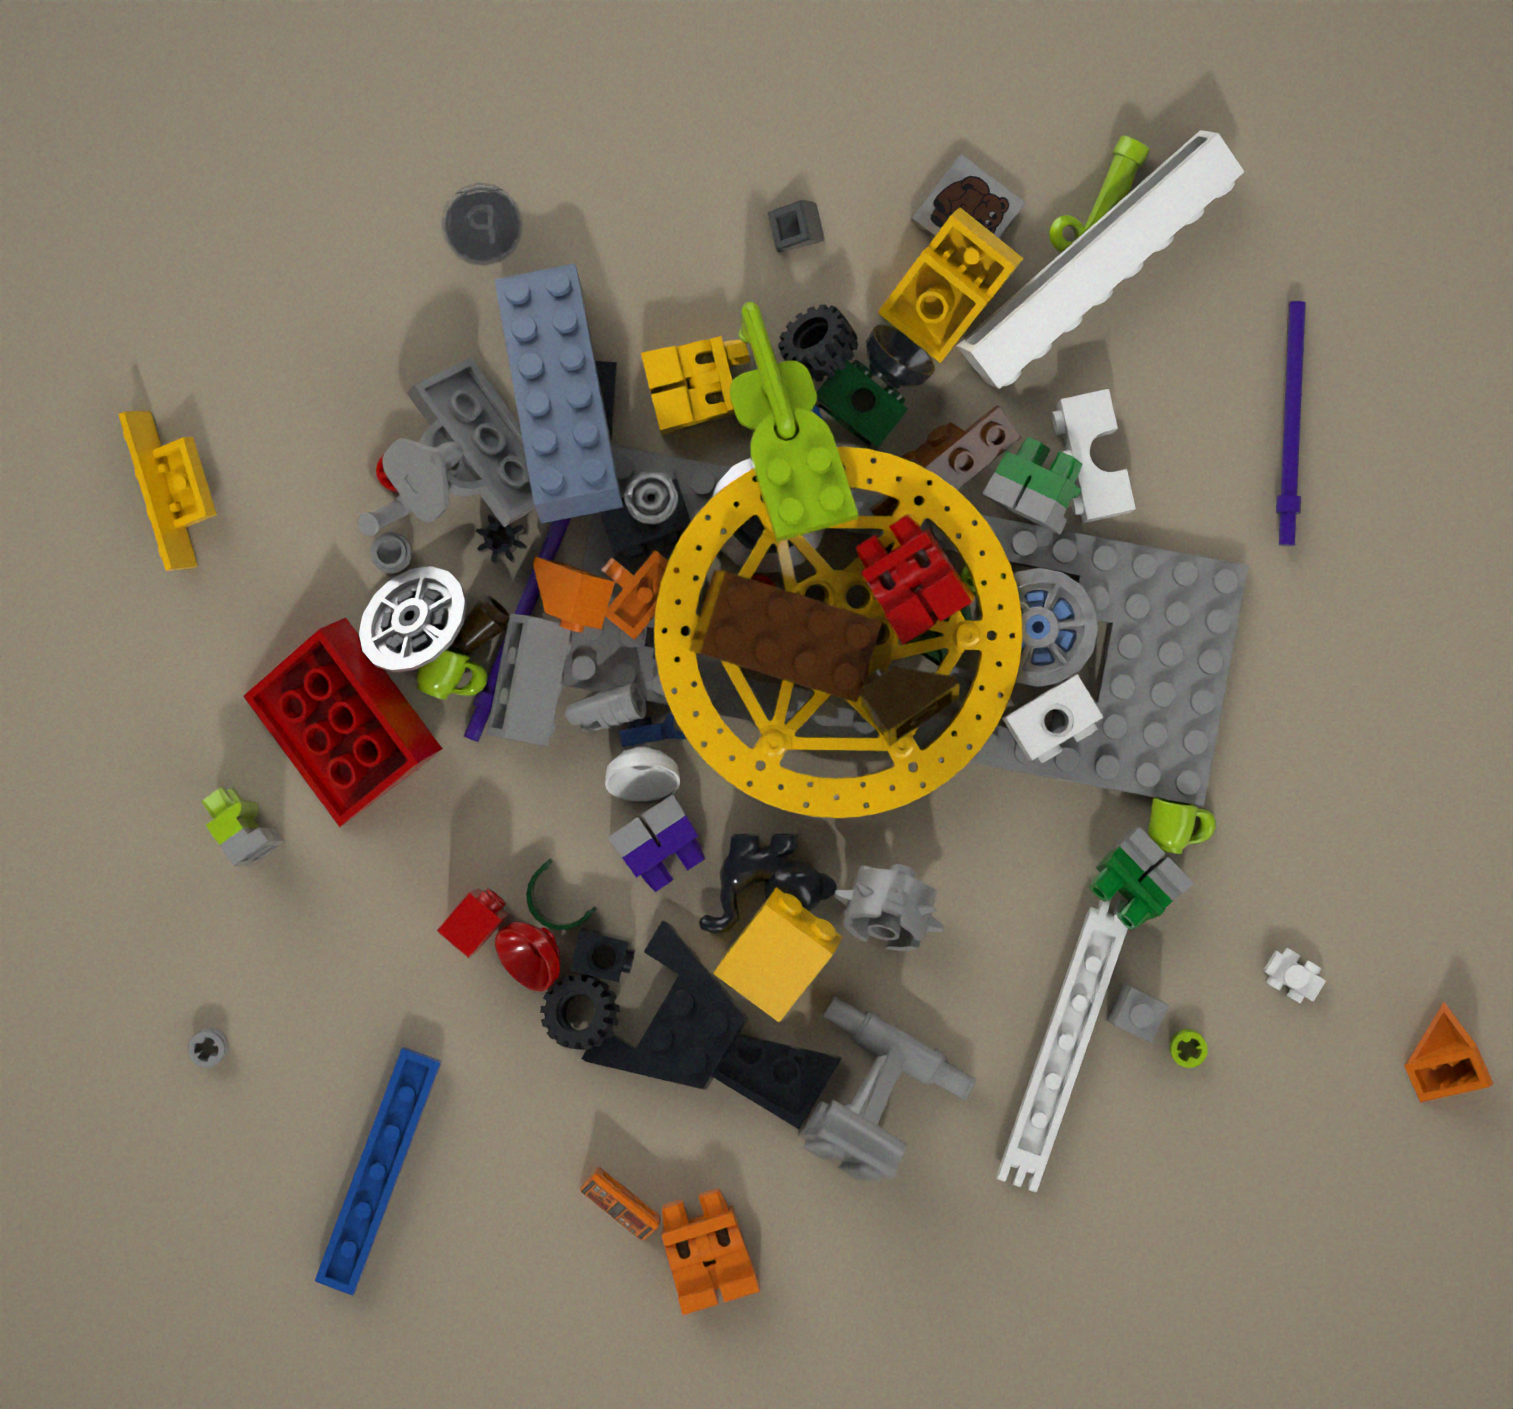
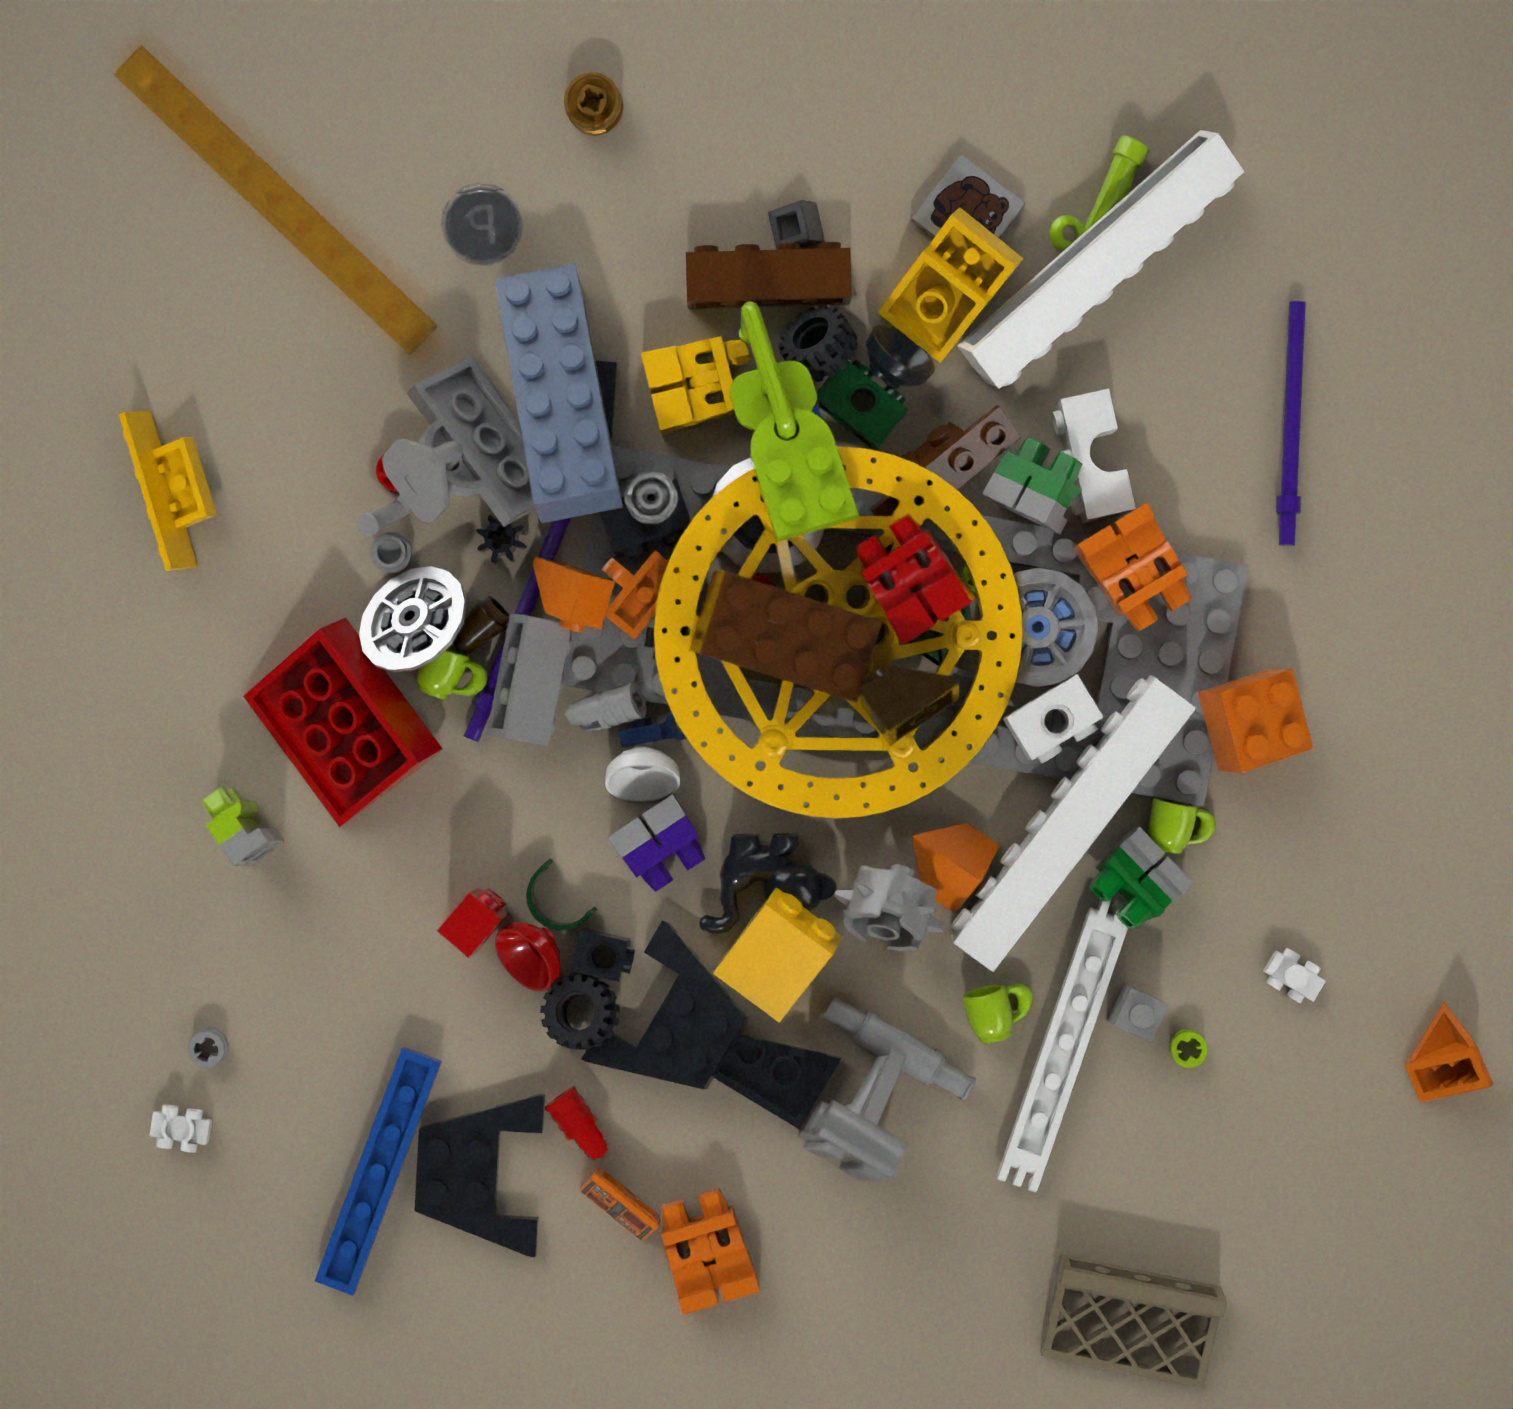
none -> clear yellow plate [113,45,438,355]
none -> white piece [149,1104,212,1153]
none -> black wing [414,1094,545,1257]
none -> red hinge [544,1086,609,1160]
none -> pearl gold wheel [563,72,624,136]
none -> reddish brown brick [686,242,852,309]
none -> orange slope [912,822,1000,913]
none -> white brick [951,675,1196,972]
none -> lime piece [962,983,1033,1044]
none -> dark tan fence [1041,1254,1227,1389]
none -> orange hips [1073,503,1192,631]
none -> orange brick [1198,669,1313,773]

